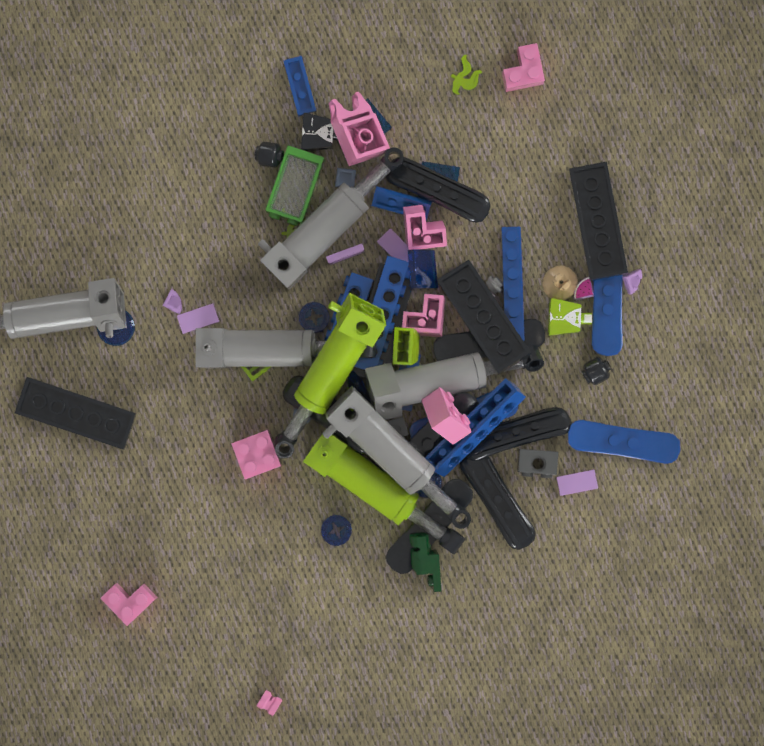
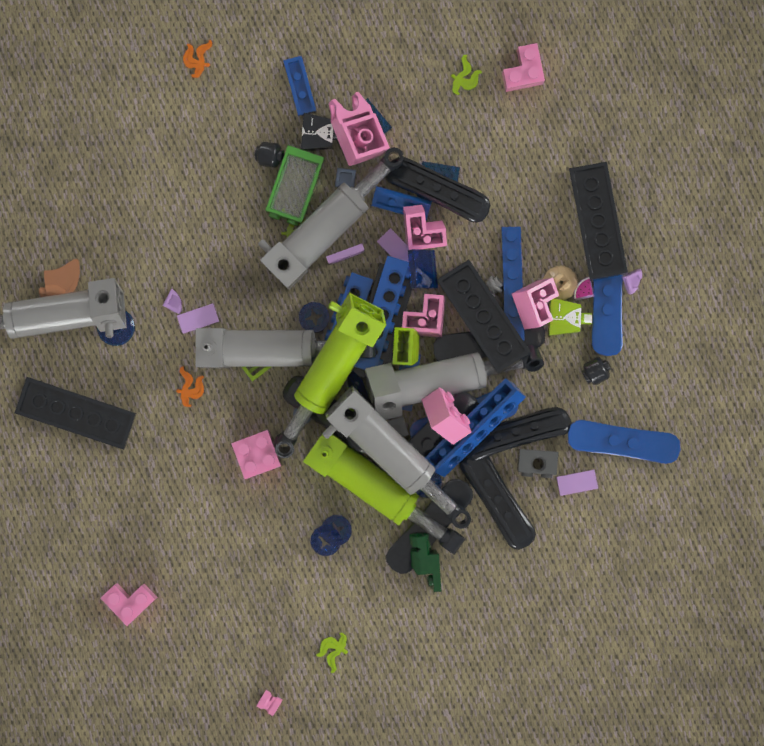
none -> nougat arm [39,259,80,297]
none -> orange piece [176,366,204,407]
none -> orange piece [183,40,212,78]
none -> clear blue gear [310,525,341,556]
none -> lime piece [316,632,348,673]
none -> bright pink brick [512,278,559,330]

